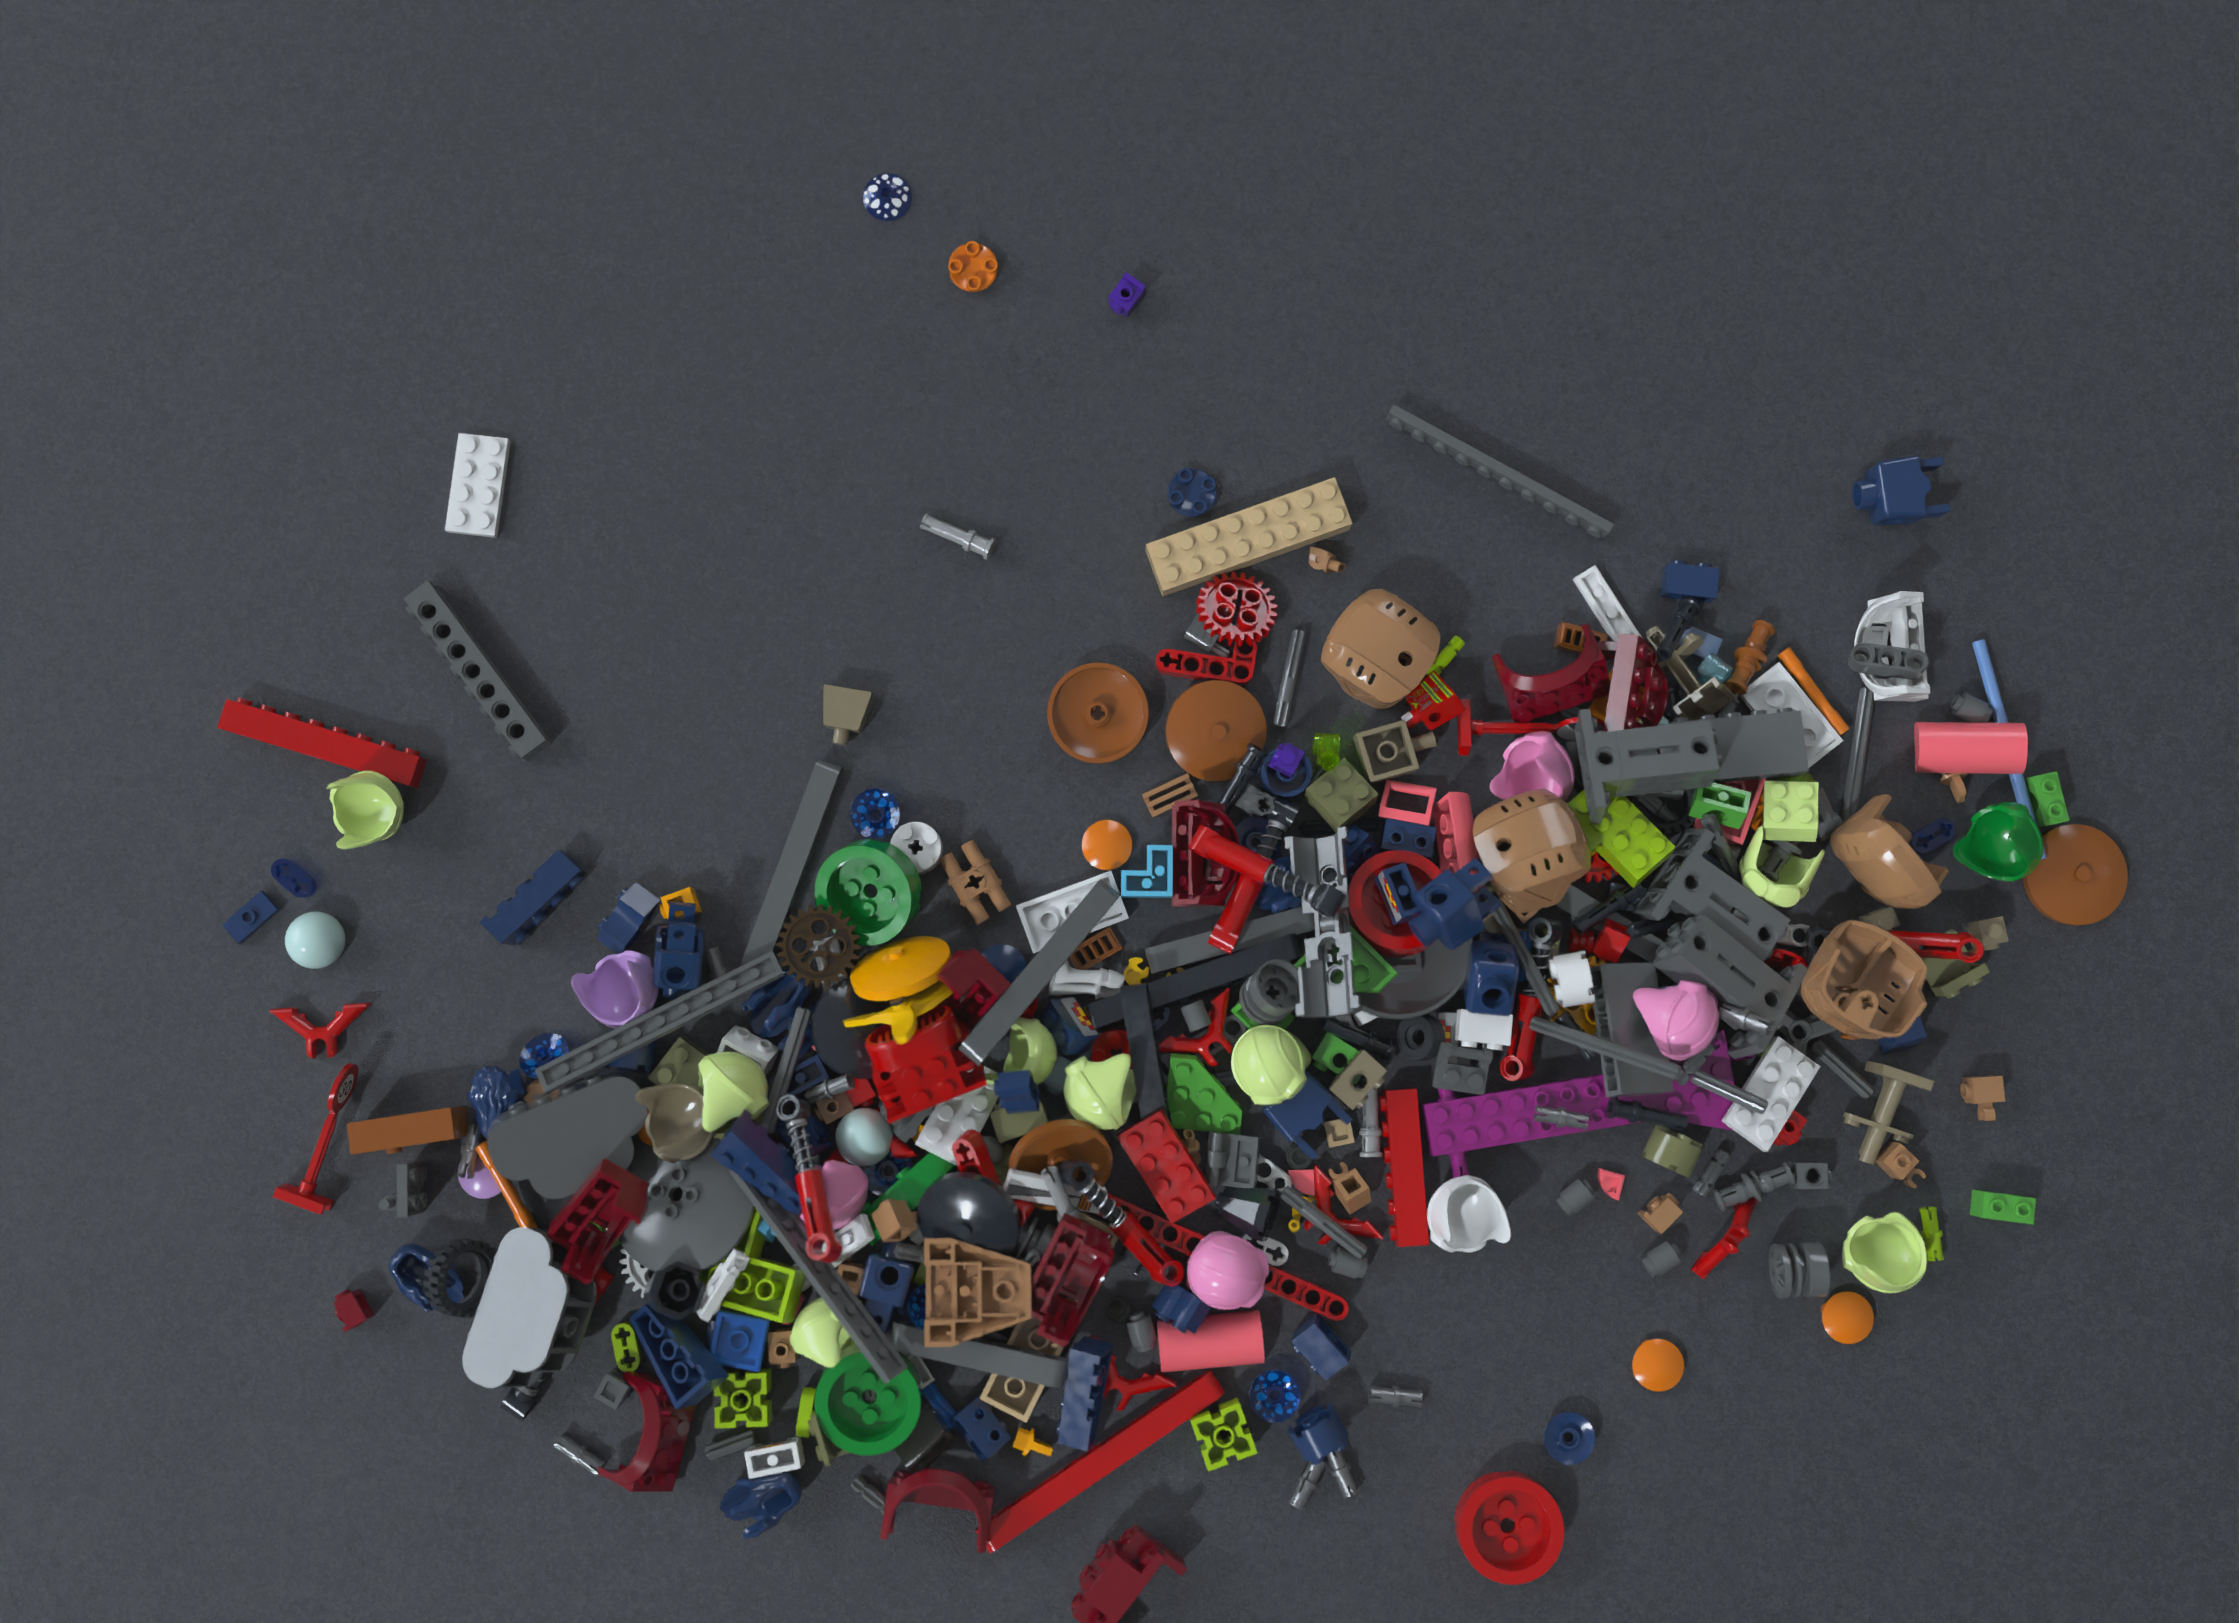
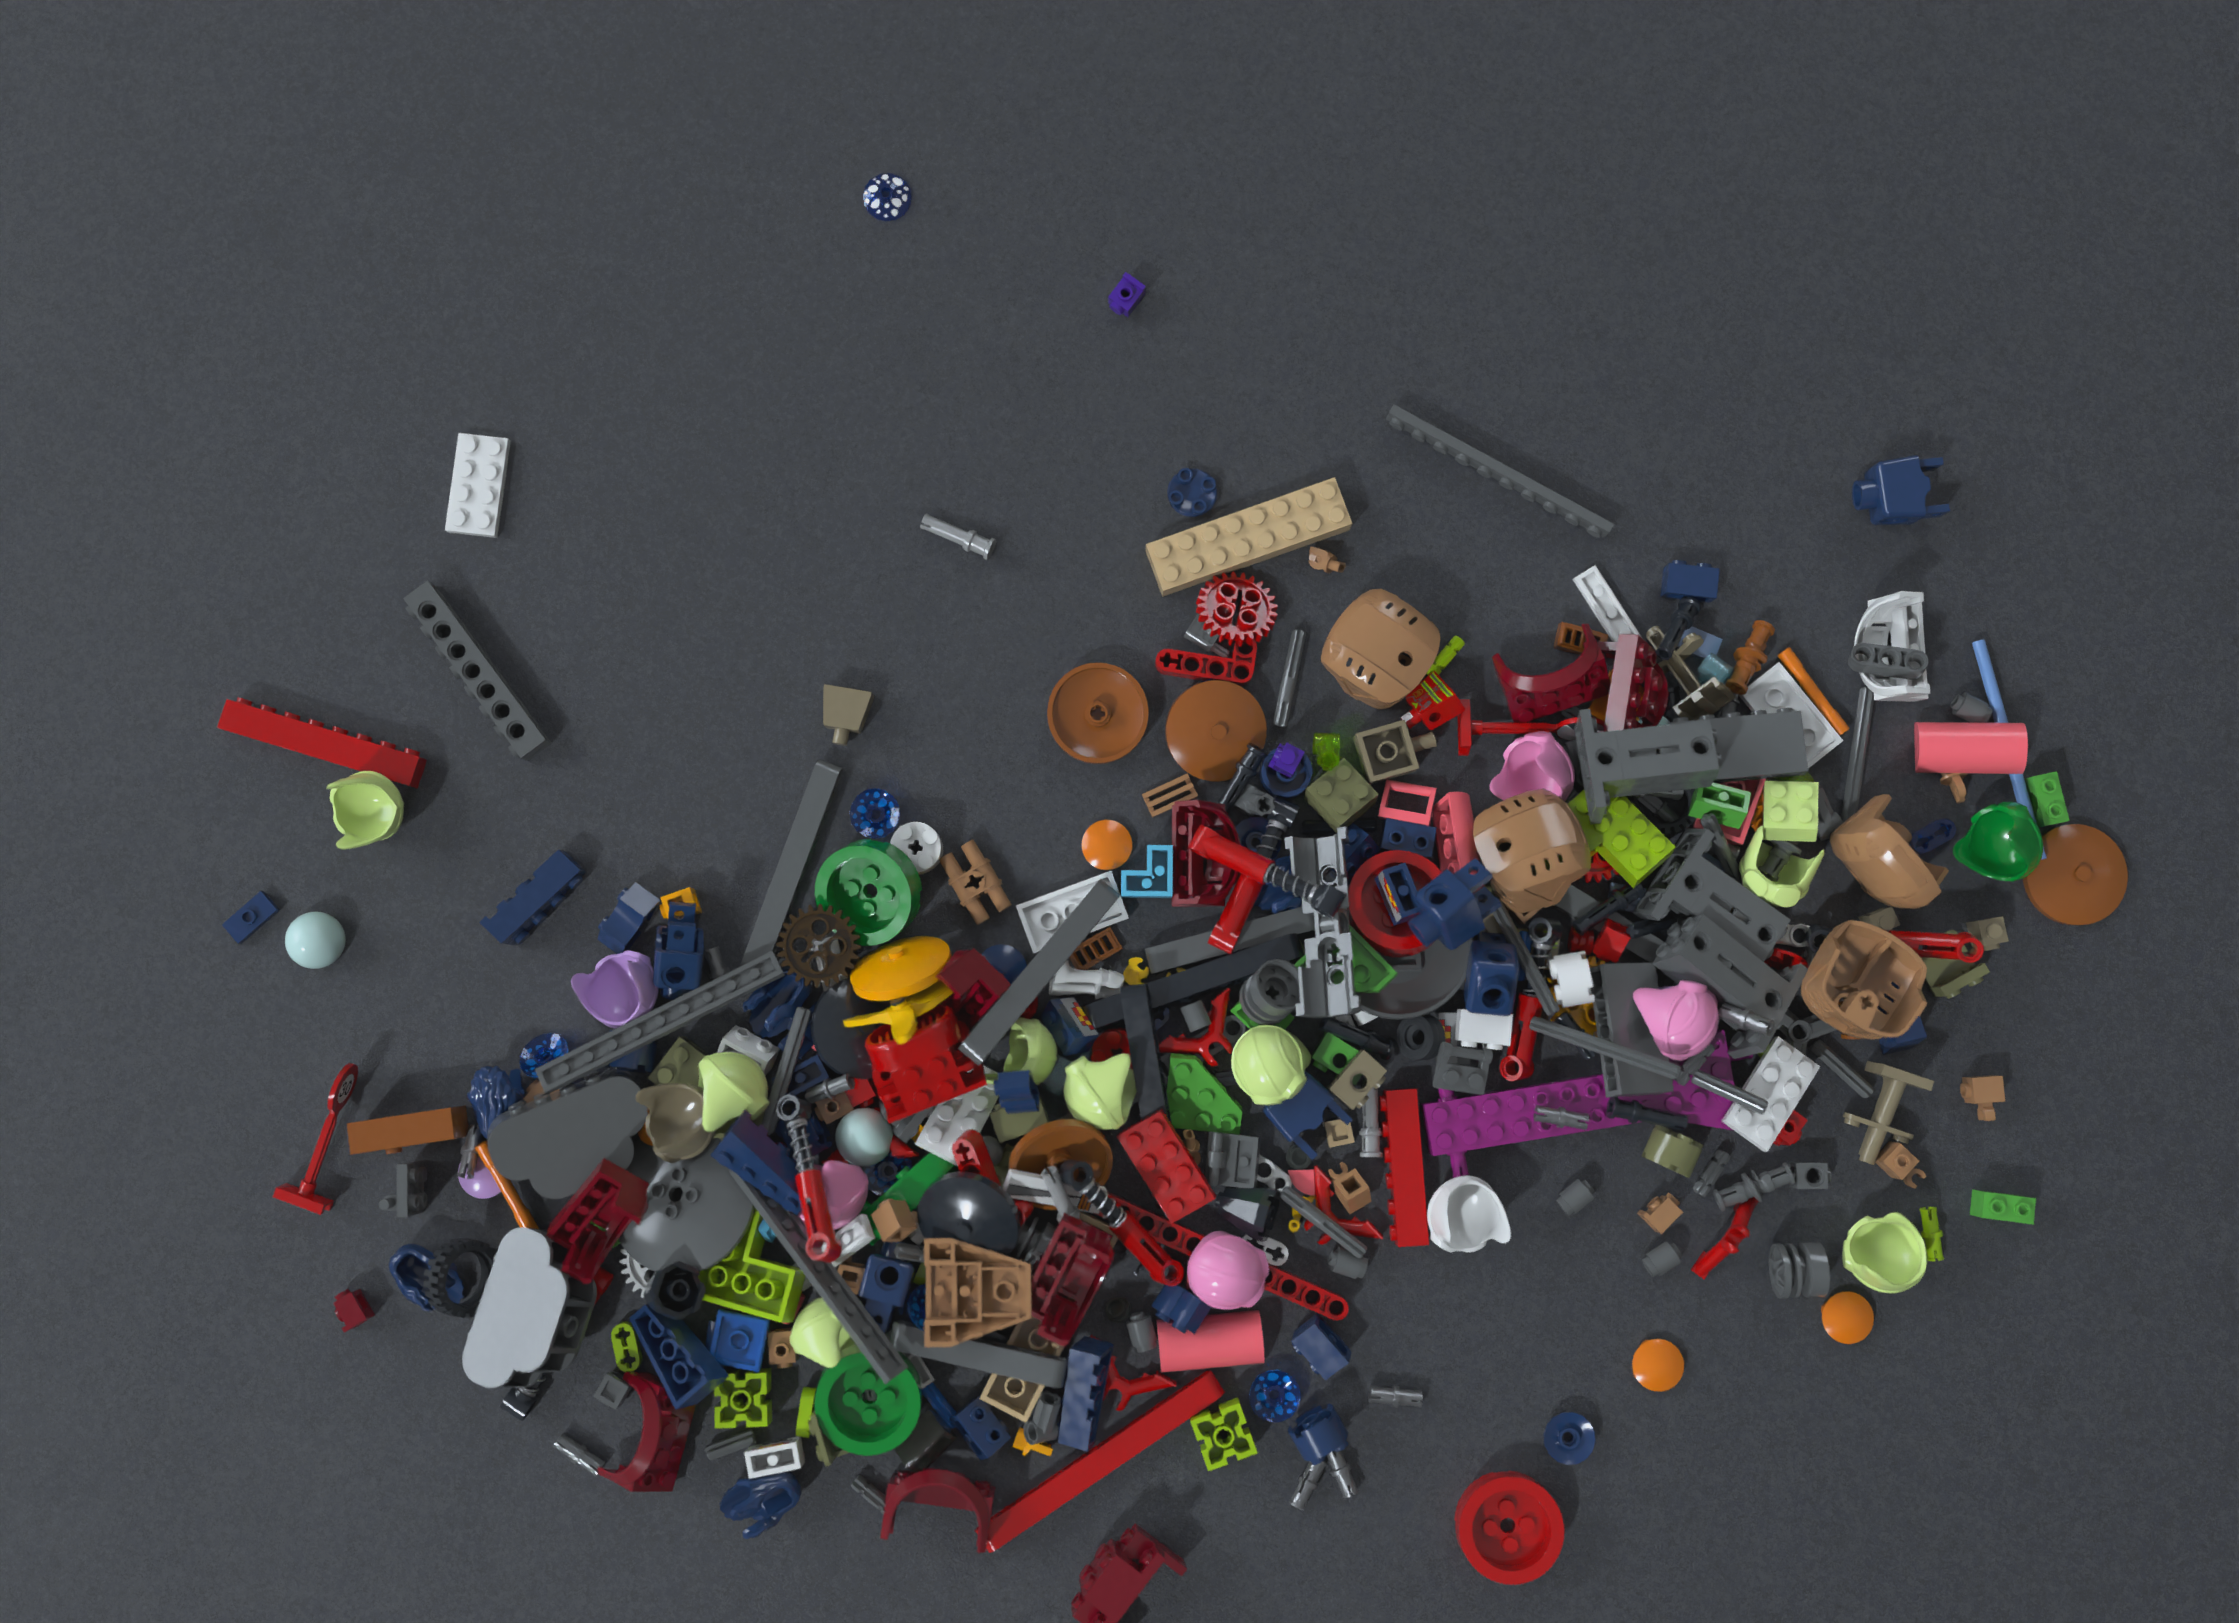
red piece [269,1003,371,1059] -> none
clear blue beam [271,859,317,898] -> none
white hinge [696,1249,749,1322] -> none
orange dish [948,241,998,292] -> none
coral tile [1598,1168,1625,1200] -> none
none -> dark grey piece [1023,1391,1062,1445]

